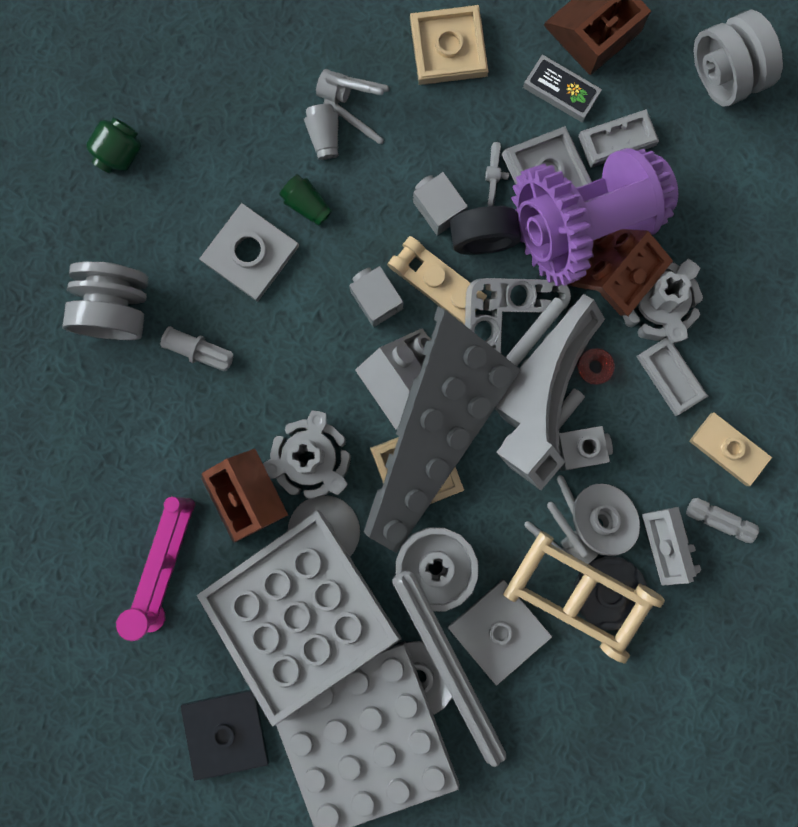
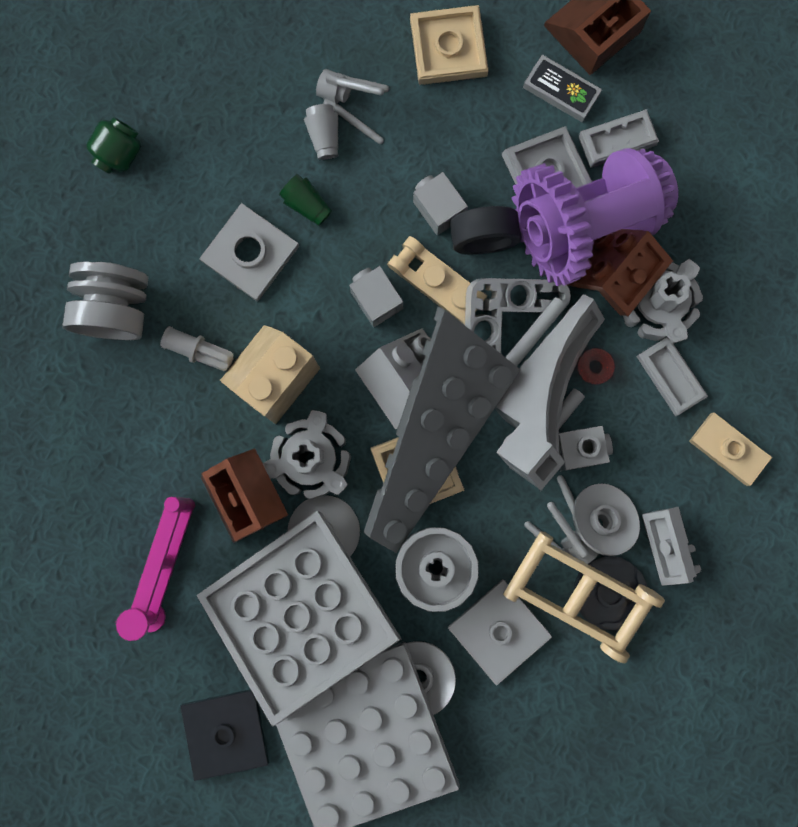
light grey axle [393,570,506,767] -> none
light grey piece [485,142,509,206] -> none
light grey axle [686,498,759,543] -> none
light grey wheel [693,9,783,106] -> none
none -> tan slope [220,325,320,424]

